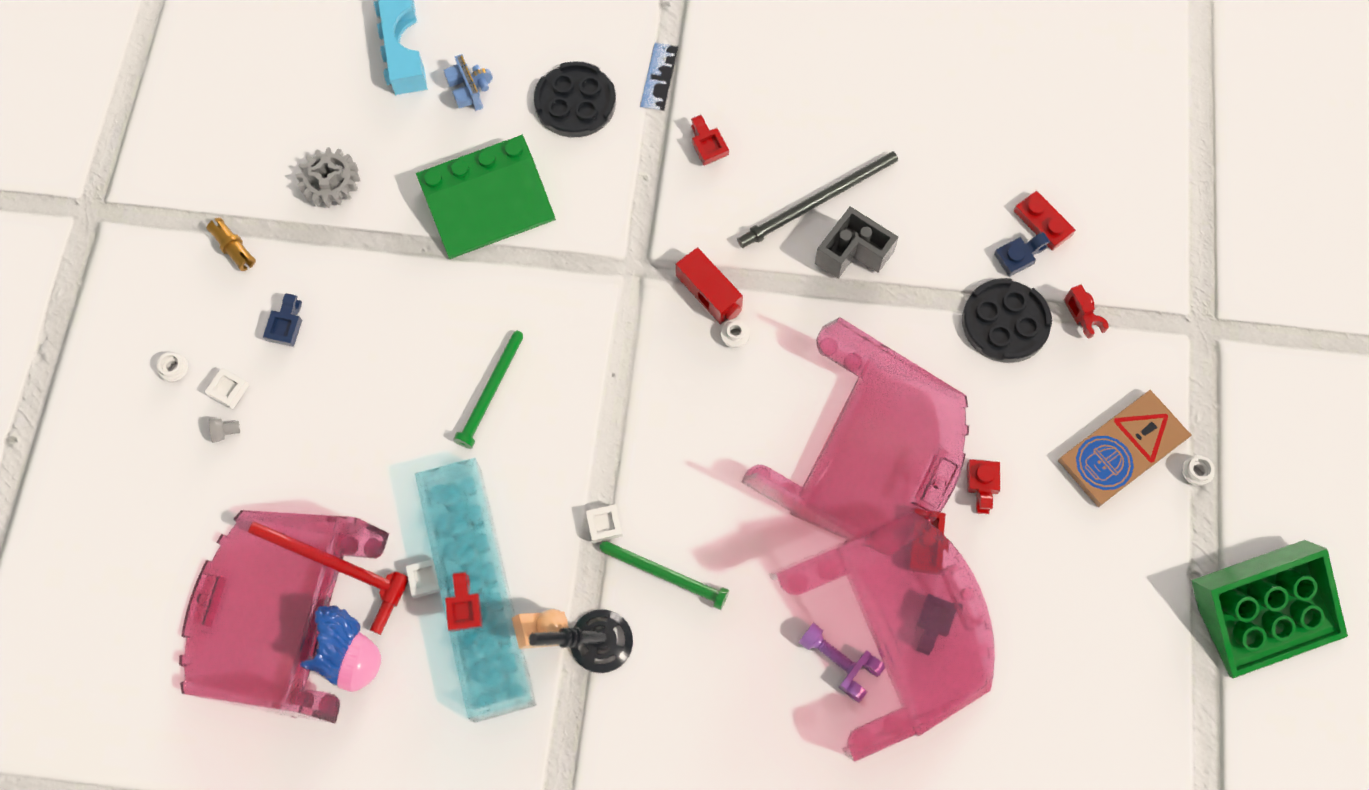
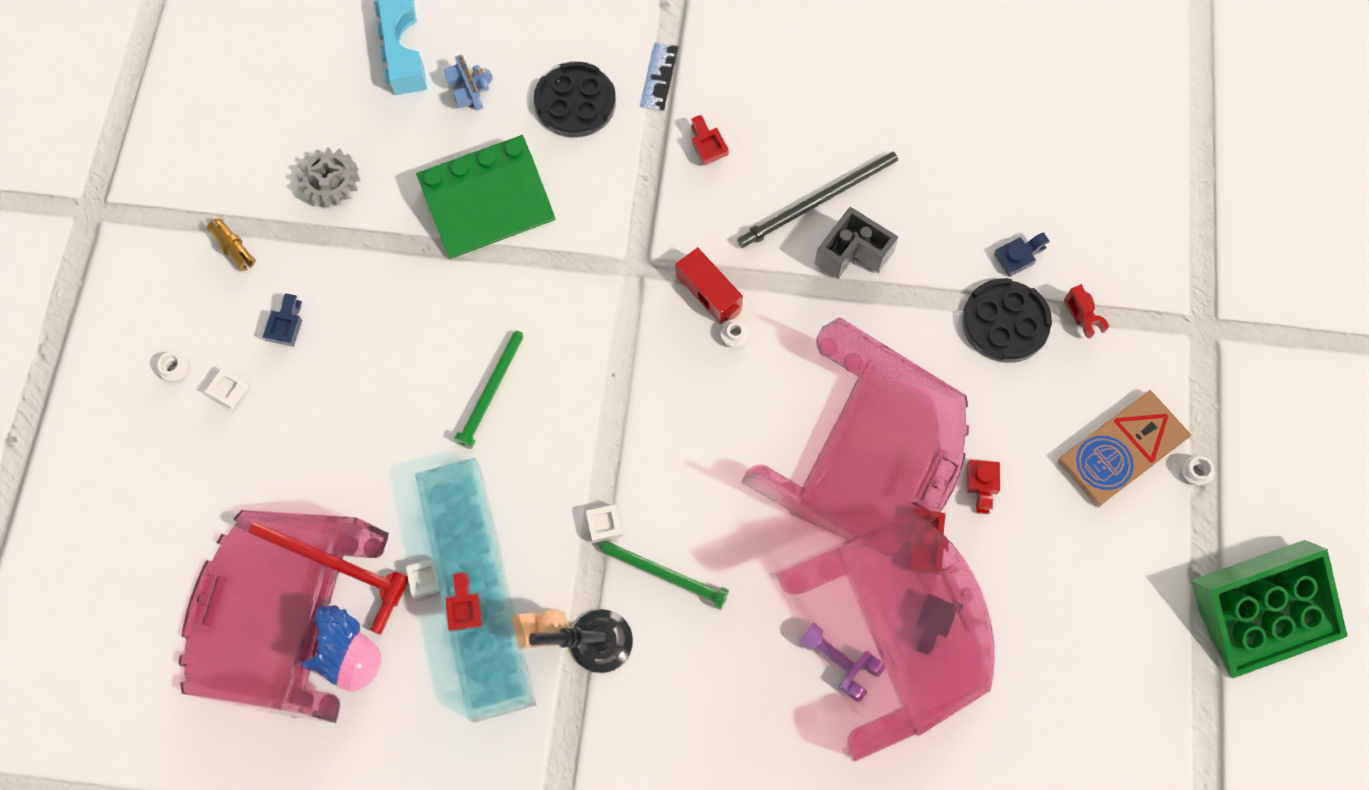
light grey piece [209,418,240,443] -> none
red plate [1014,190,1076,251] -> none

